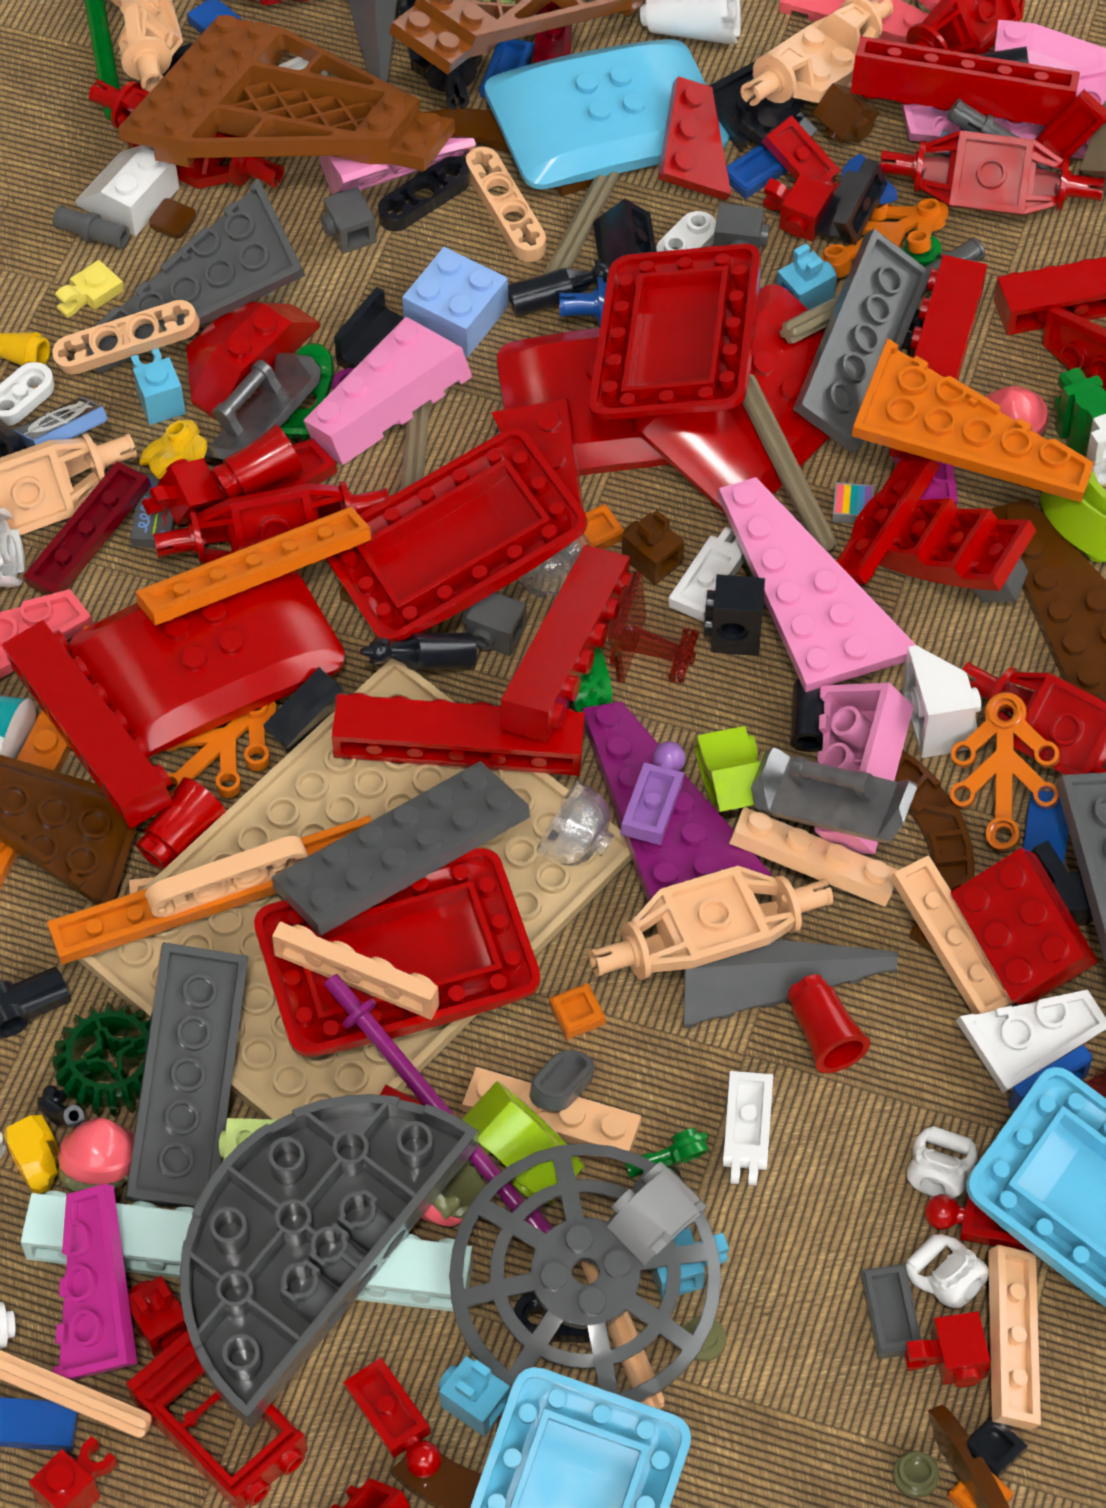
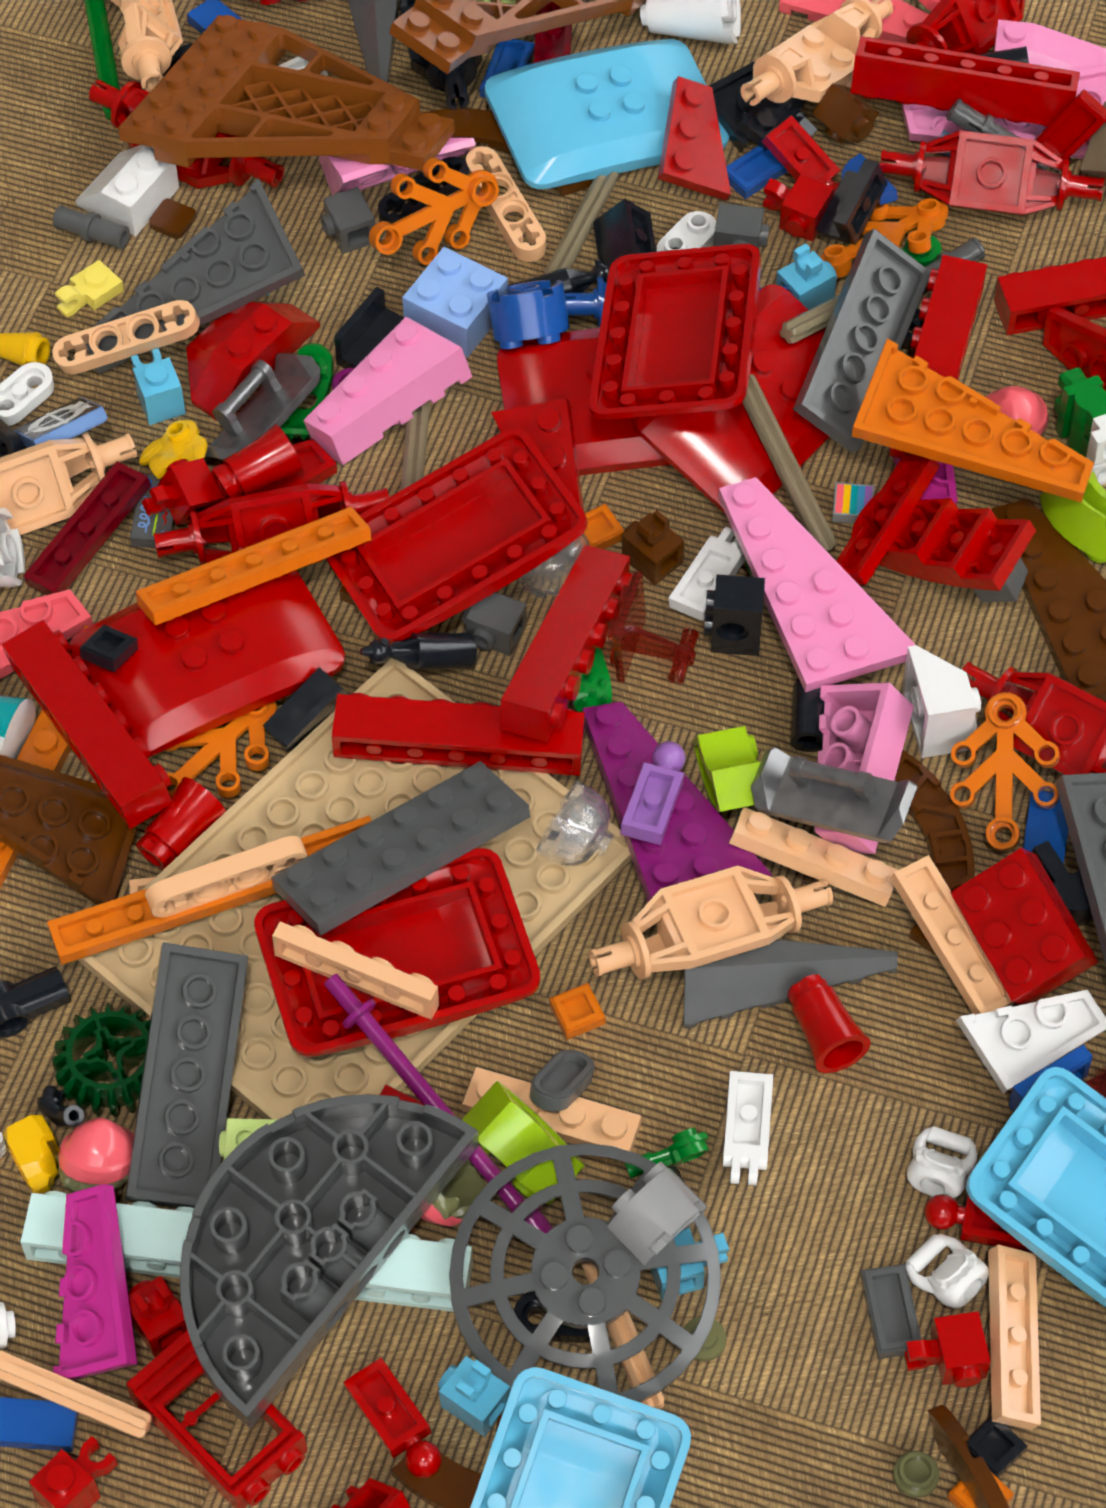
none -> black tile [80,625,138,673]
none -> orange plant [369,158,499,265]
none -> blue brick [487,280,570,349]

